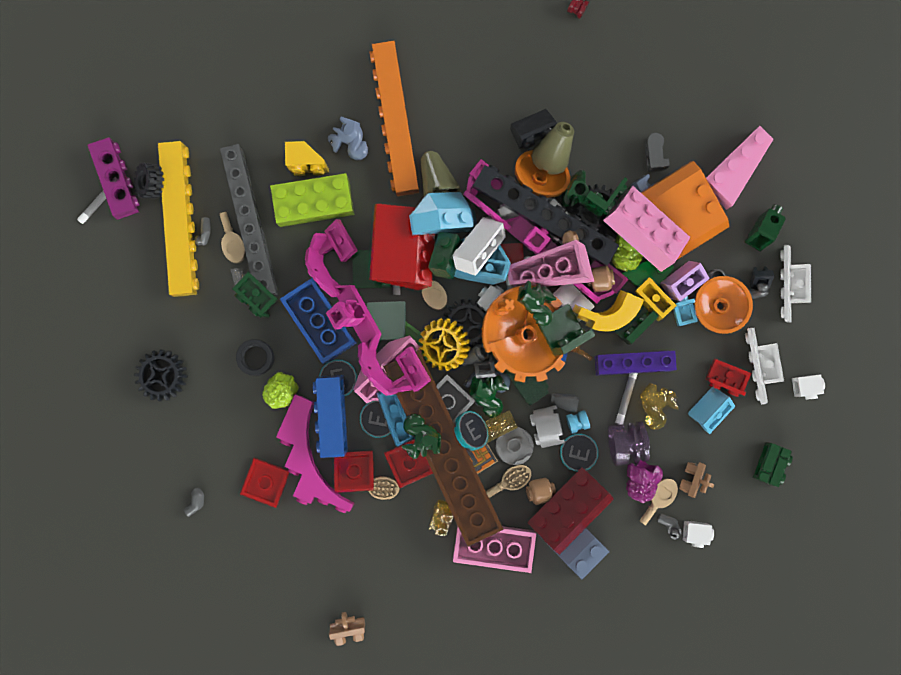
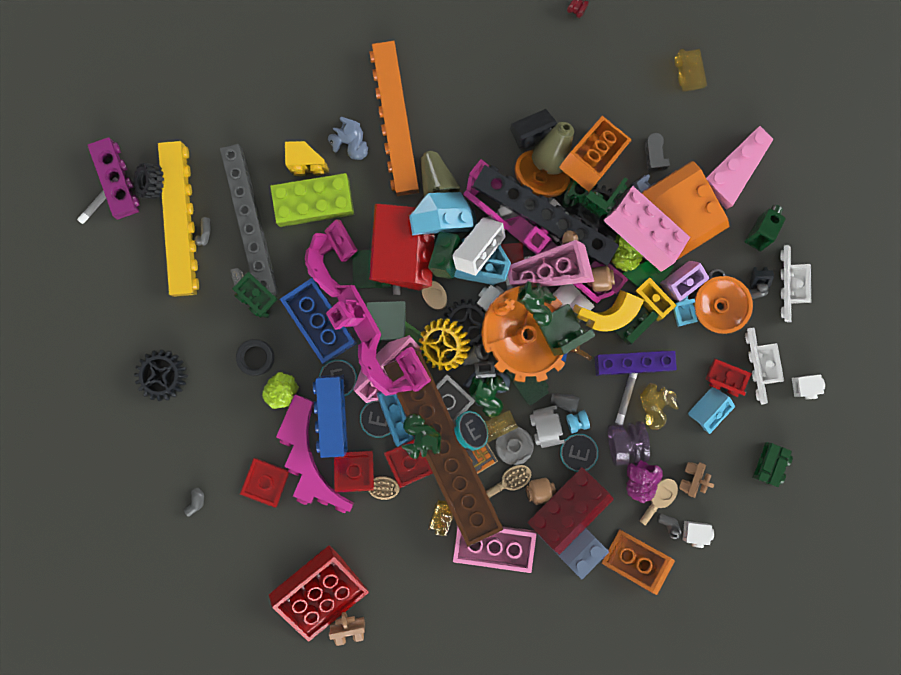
tan piece [220,212,246,263] -> none
none -> red slope [269,545,369,642]
none -> orange brick [559,116,632,192]
none -> orange slope [601,529,675,595]
none -> clear yellow bracket [675,49,707,91]

